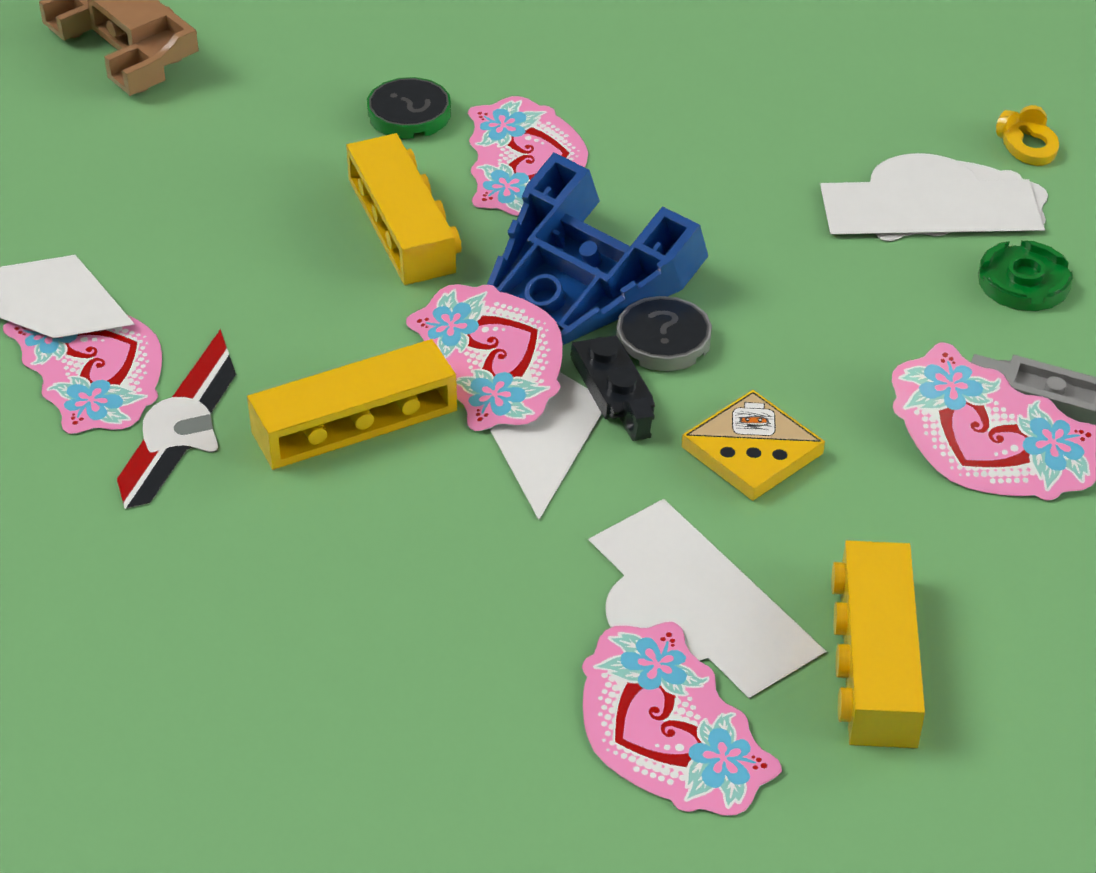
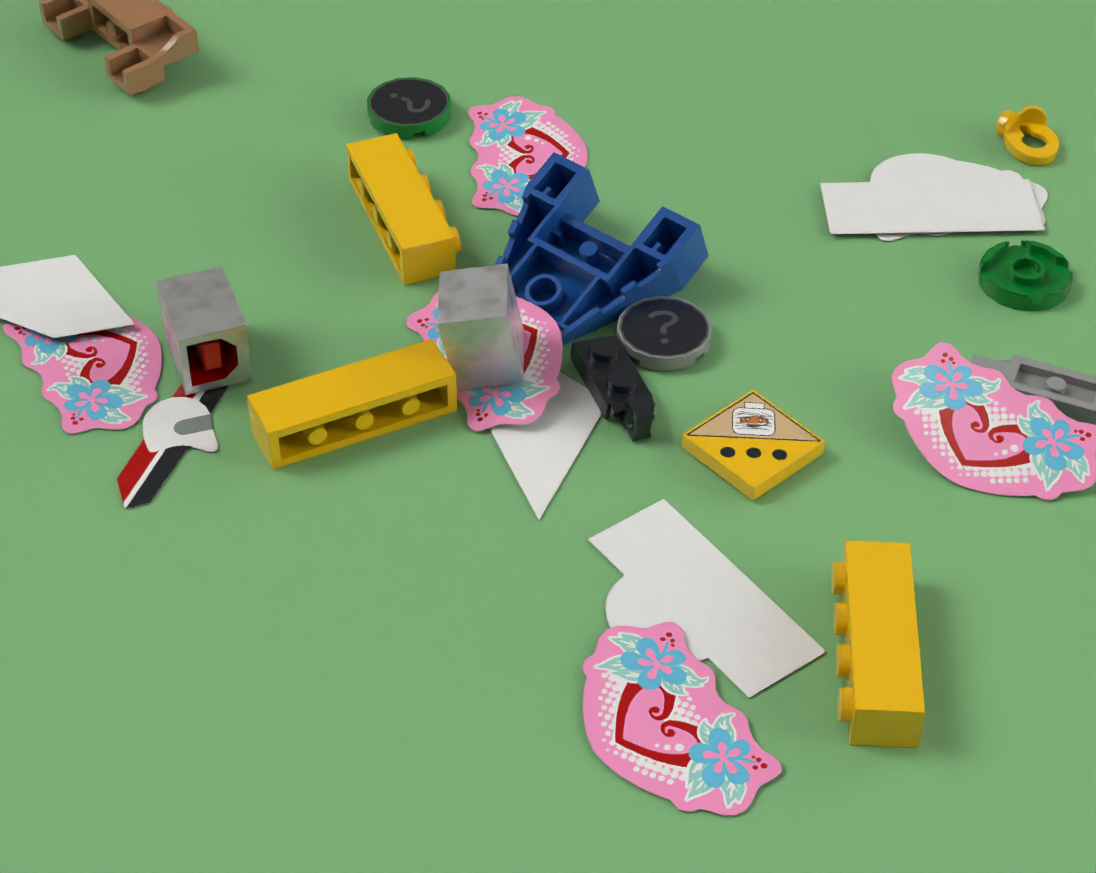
none -> flat silver piece [156,266,253,395]
none -> flat silver piece [437,264,524,390]

